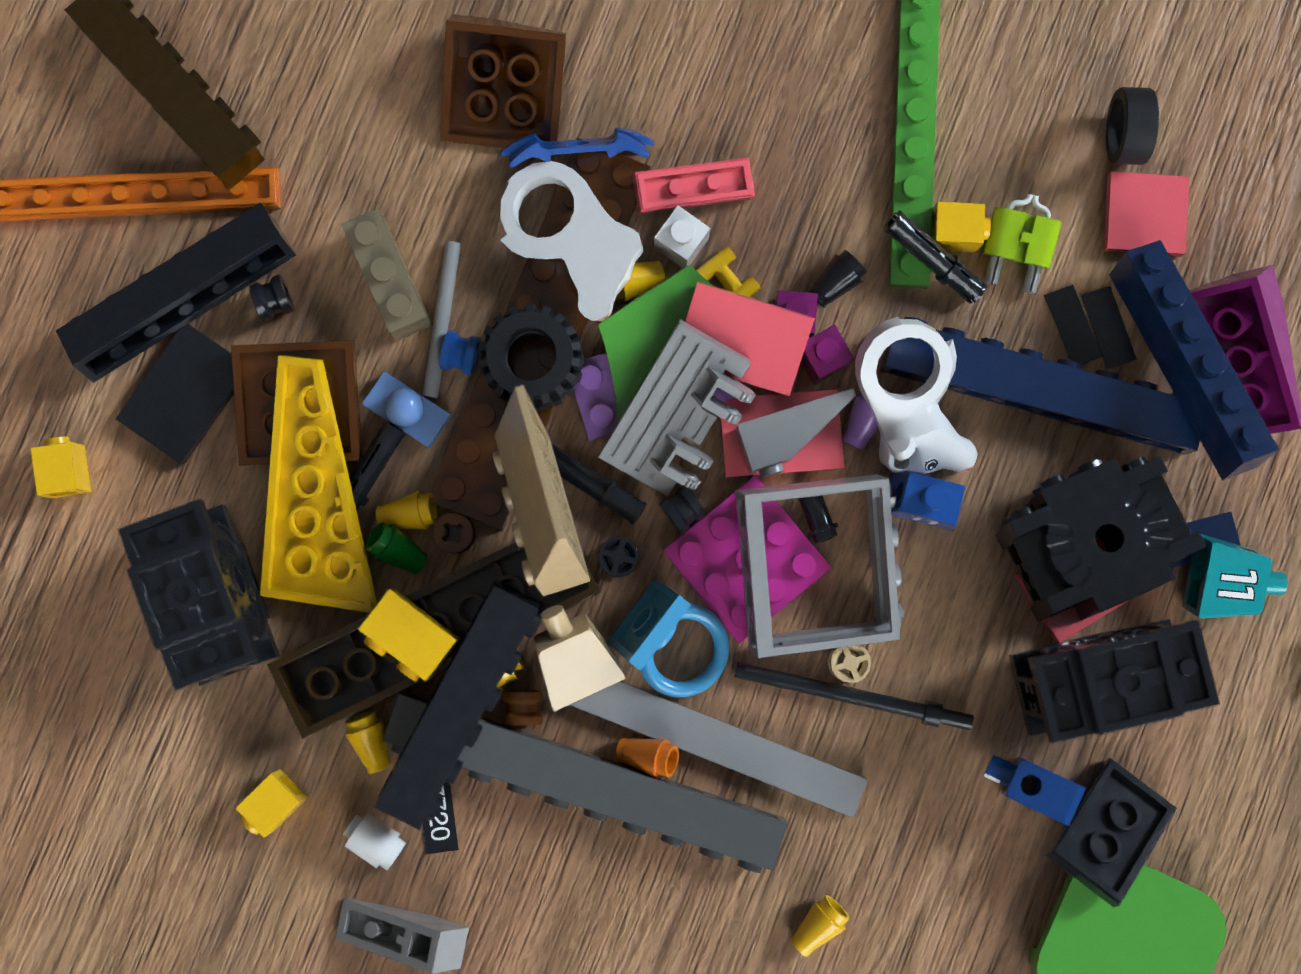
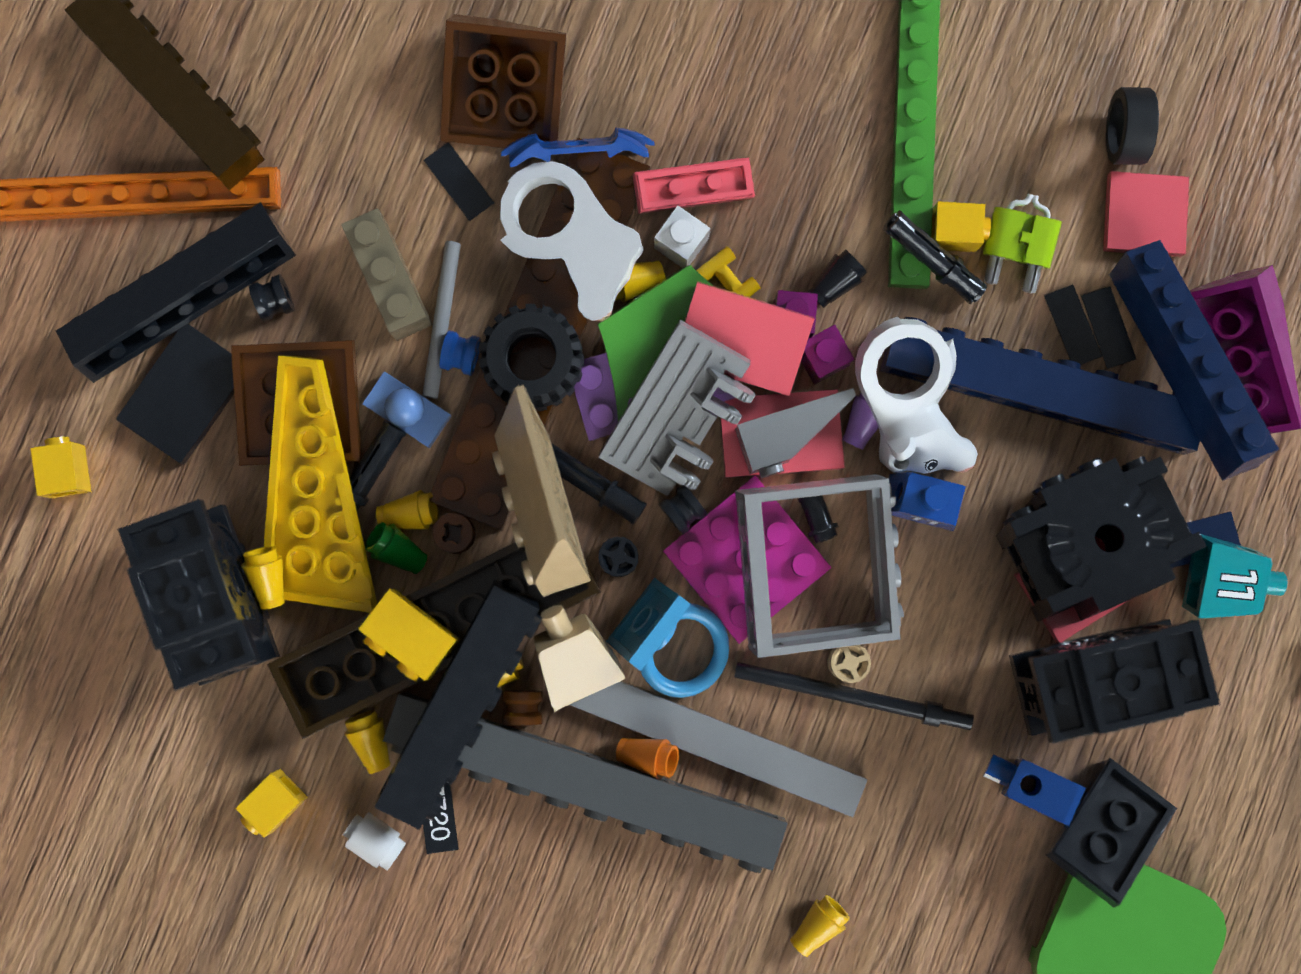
light grey slope [335,898,469,974] -> none
none -> yellow cone [241,546,285,609]
none -> black sticker [424,142,494,221]

